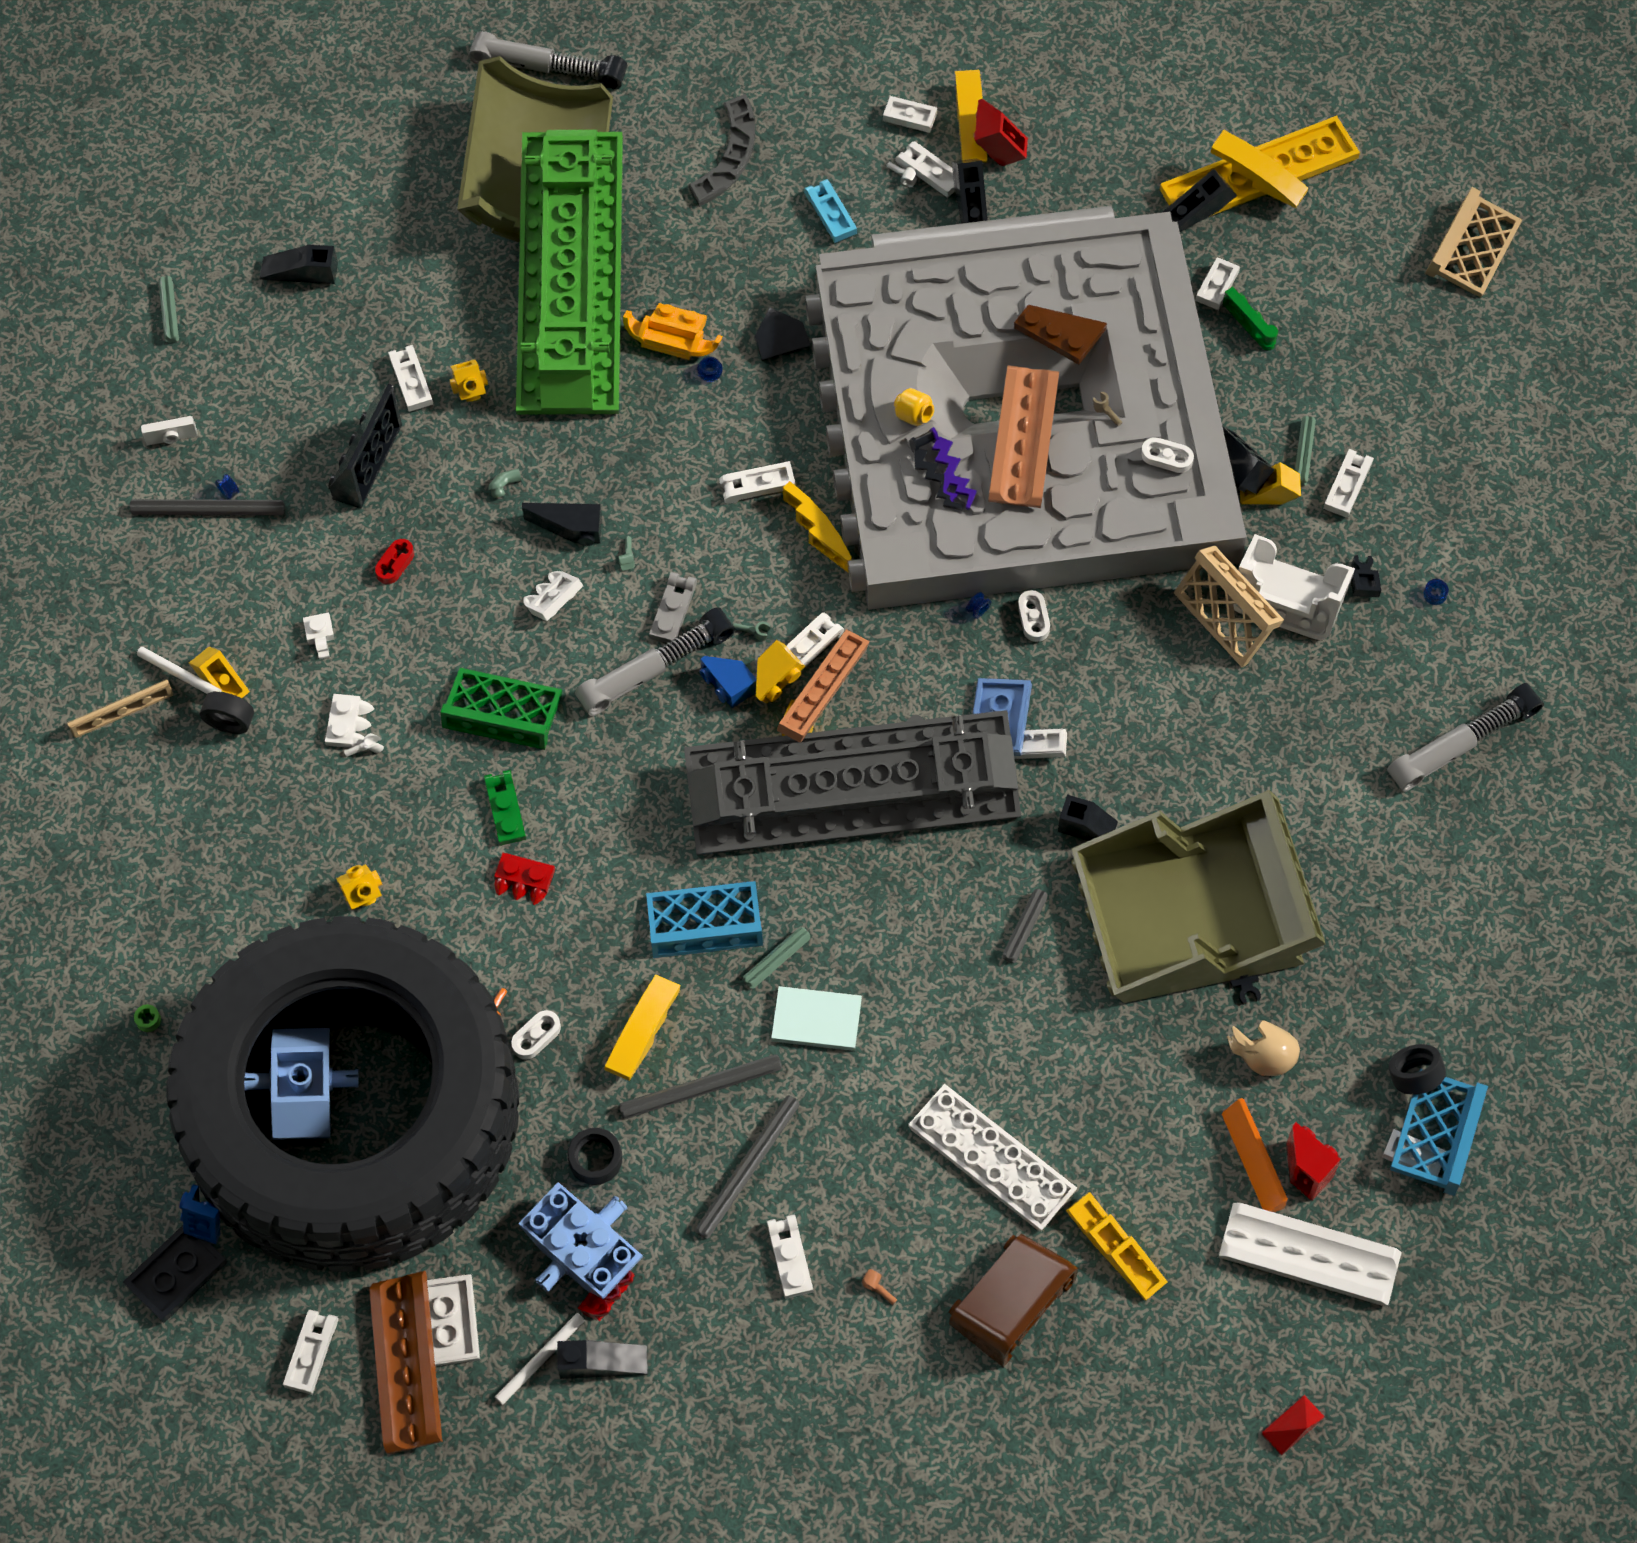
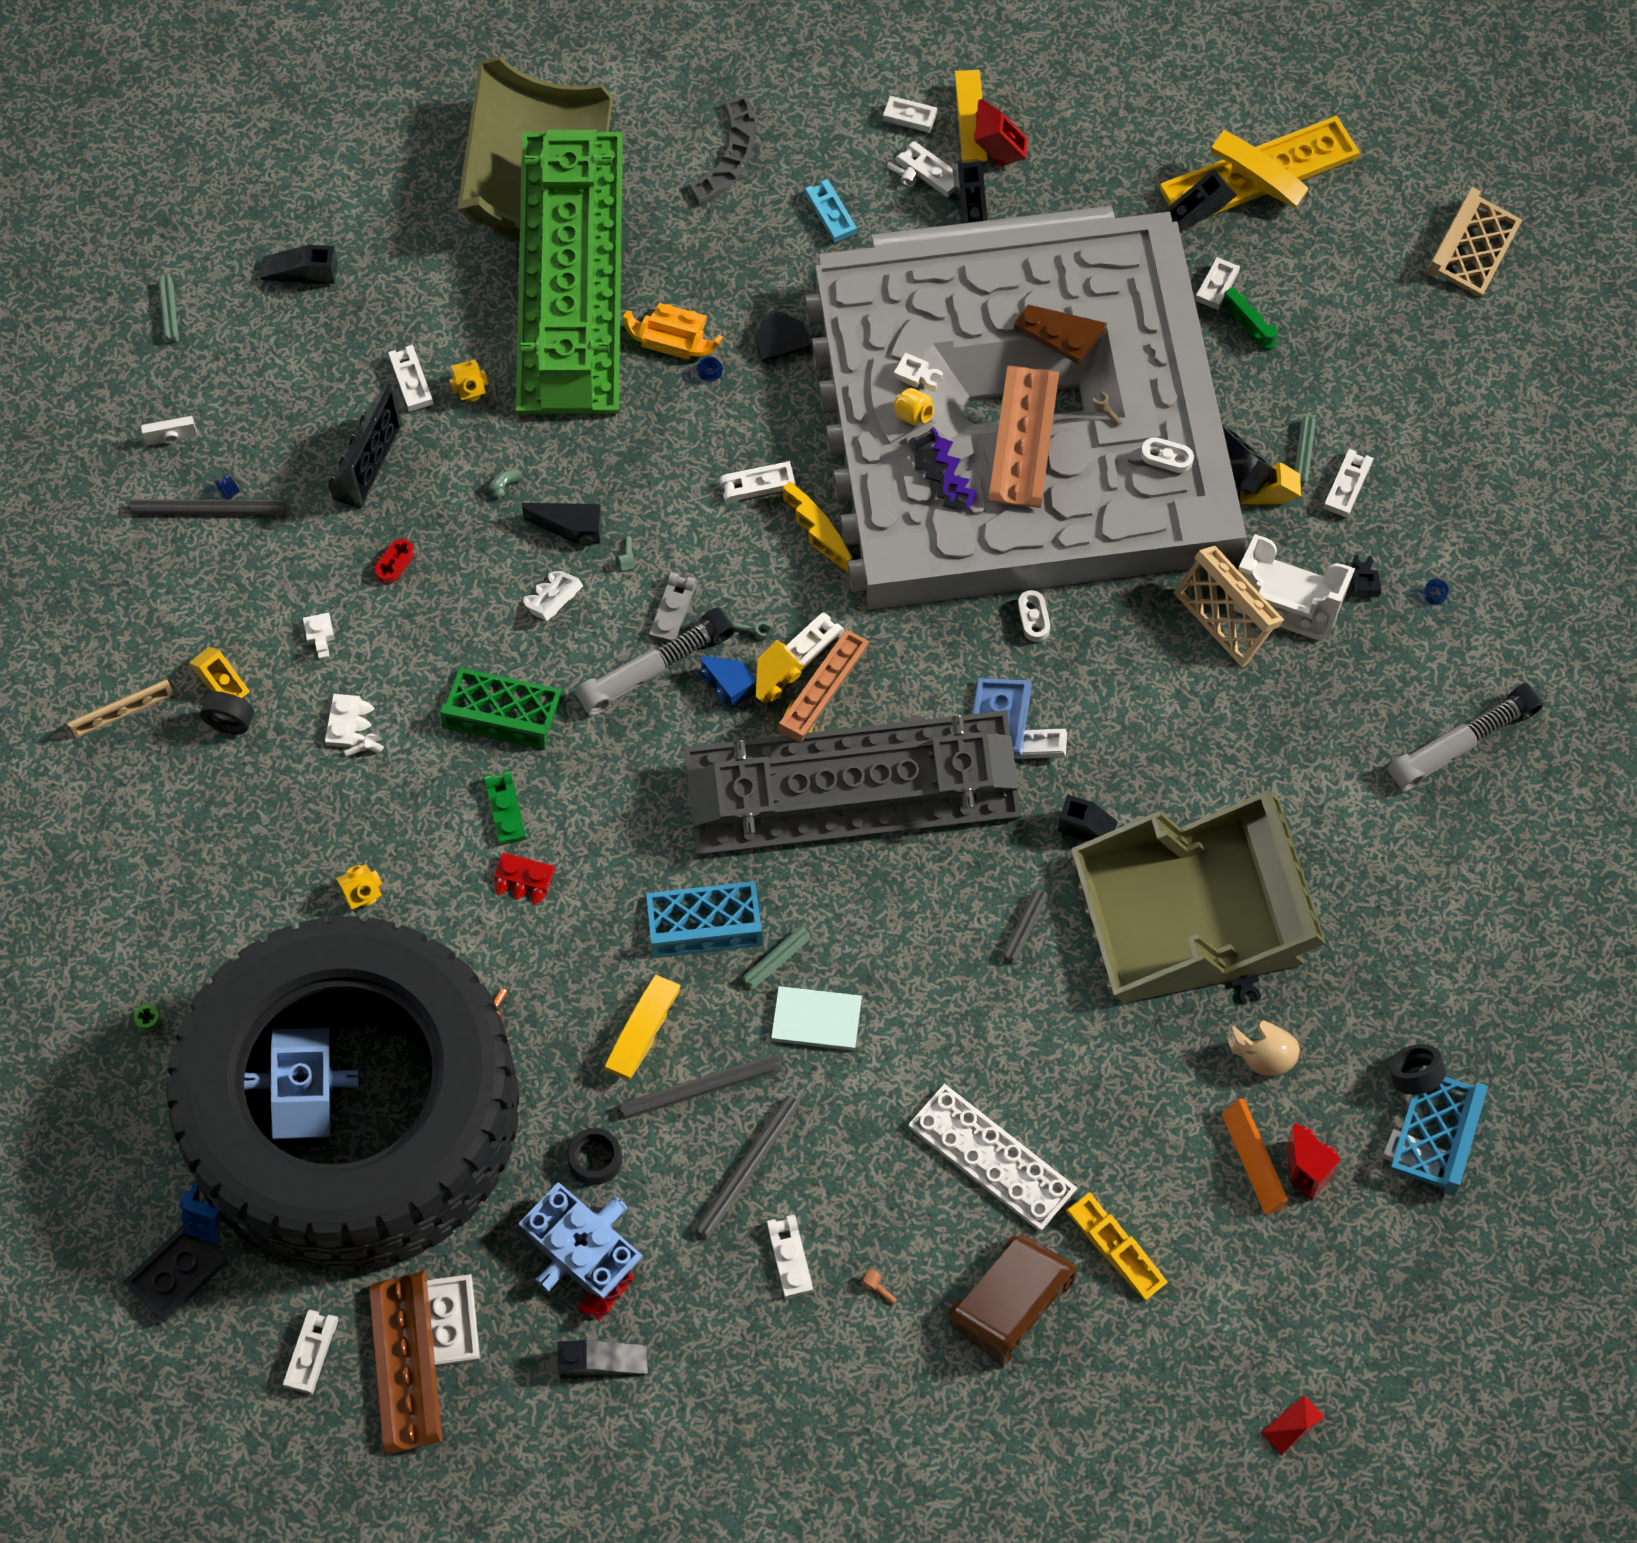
white bar [137,647,222,694] -> none
piece [469,31,628,90] -> none
white bar [495,1313,585,1405] -> none
white plate [511,1010,561,1059] -> none
clear blue bush [966,592,992,619] -> none
white plate [1219,1203,1401,1307] -> none
none -> white plate [894,353,943,391]

